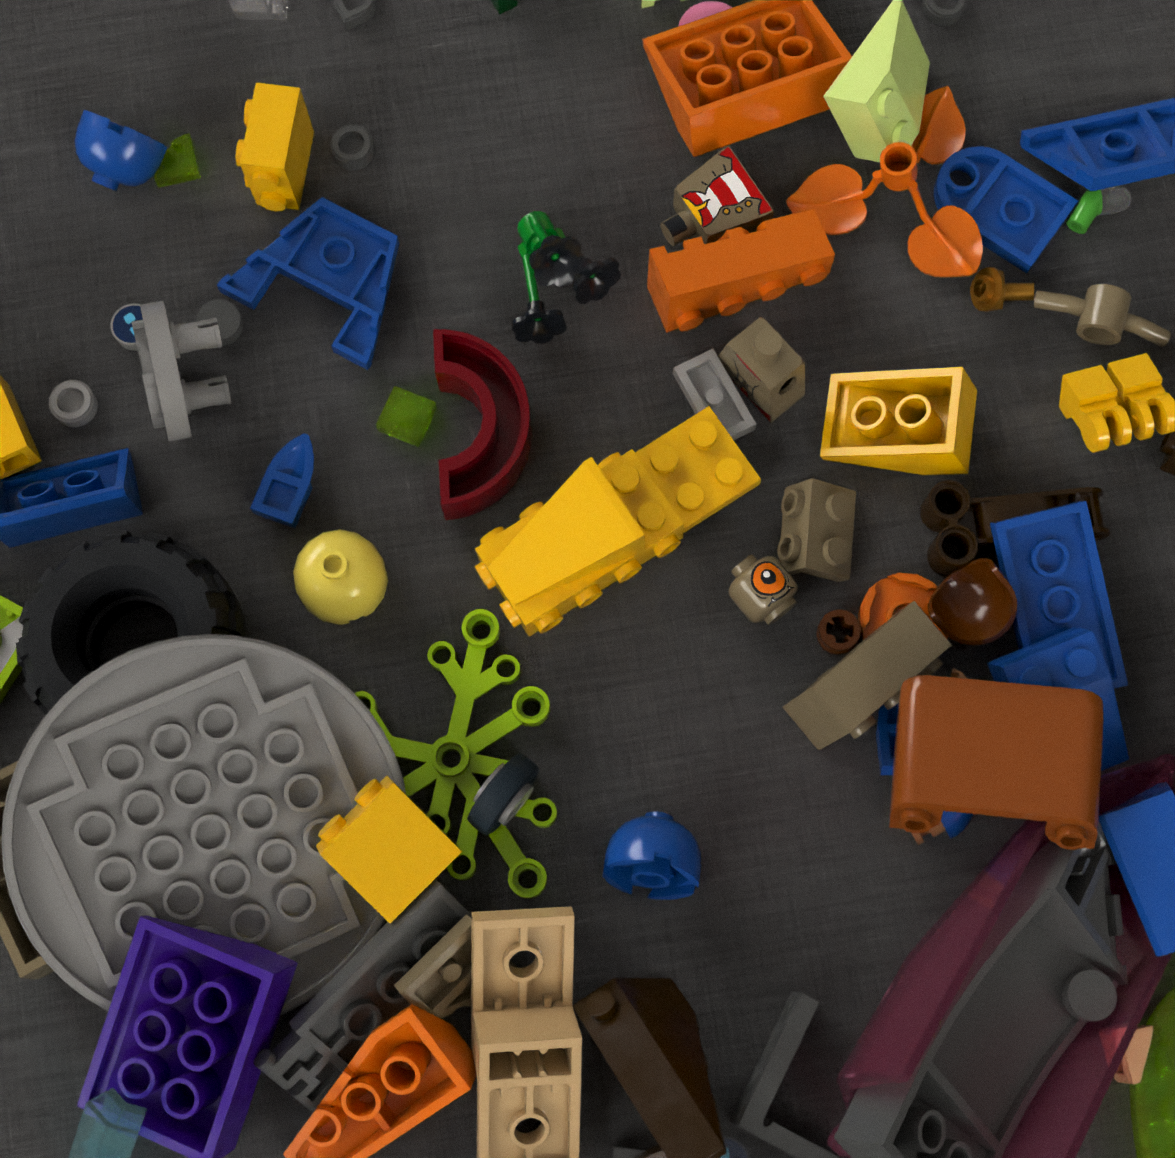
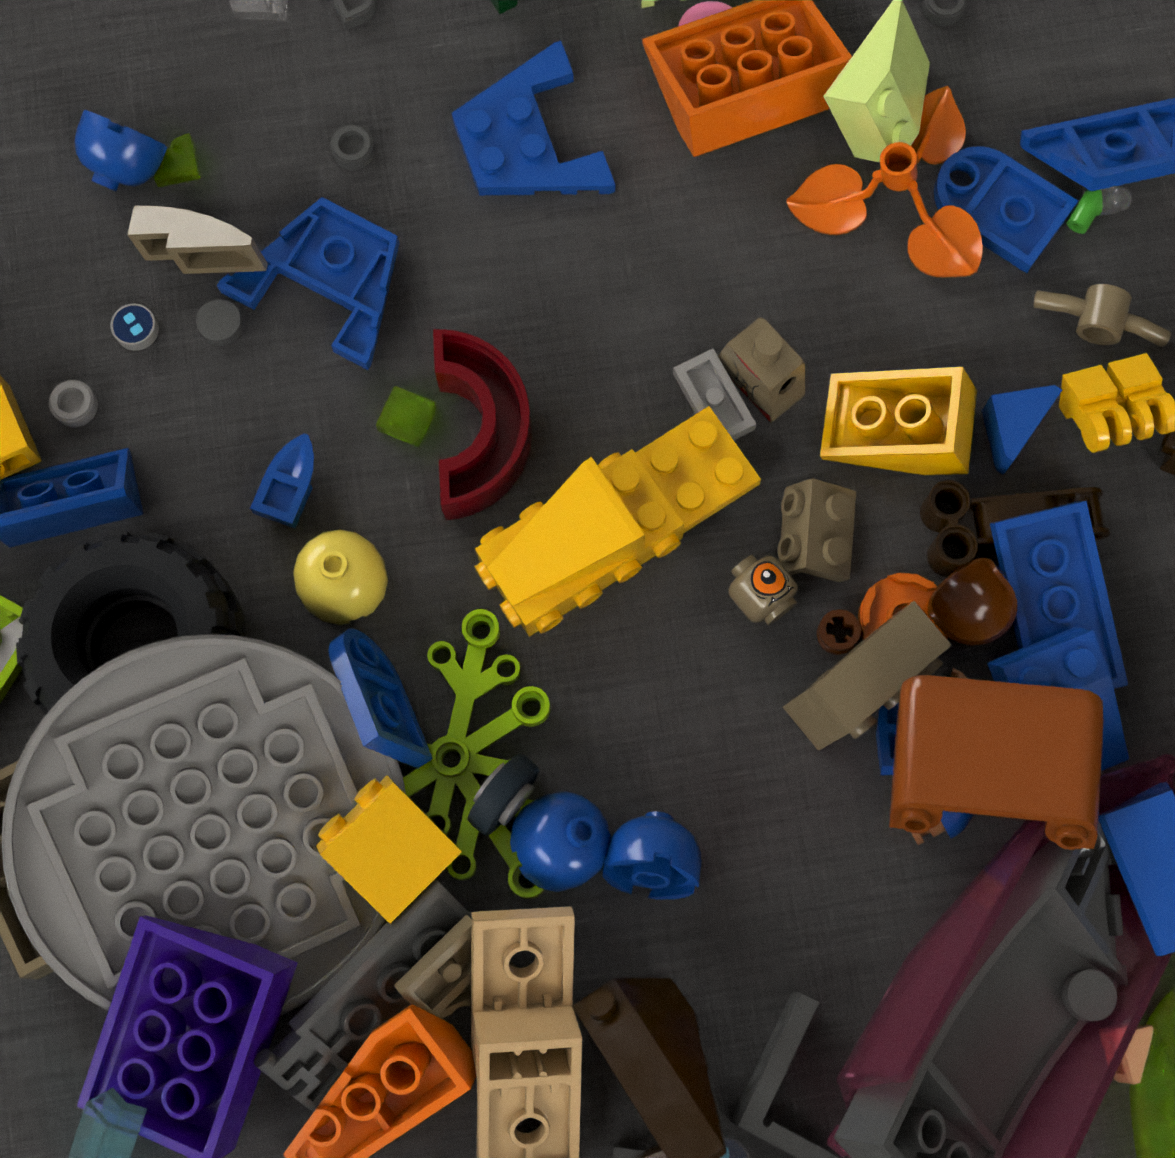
light grey piece [131,301,231,442] -> none
yellow brick [235,82,314,212] -> none
black plant [511,211,621,344] -> none
orange wedge [647,209,835,333] -> none
torso [660,145,774,246] -> none
pearl gold plate [970,267,1034,312] -> none
none -> dark tan slope [127,205,268,274]
none -> blue tile [329,629,433,769]
none -> blue wing [451,41,615,195]
none -> blue cylinder [510,791,611,892]
none -> blue slope [982,385,1062,475]

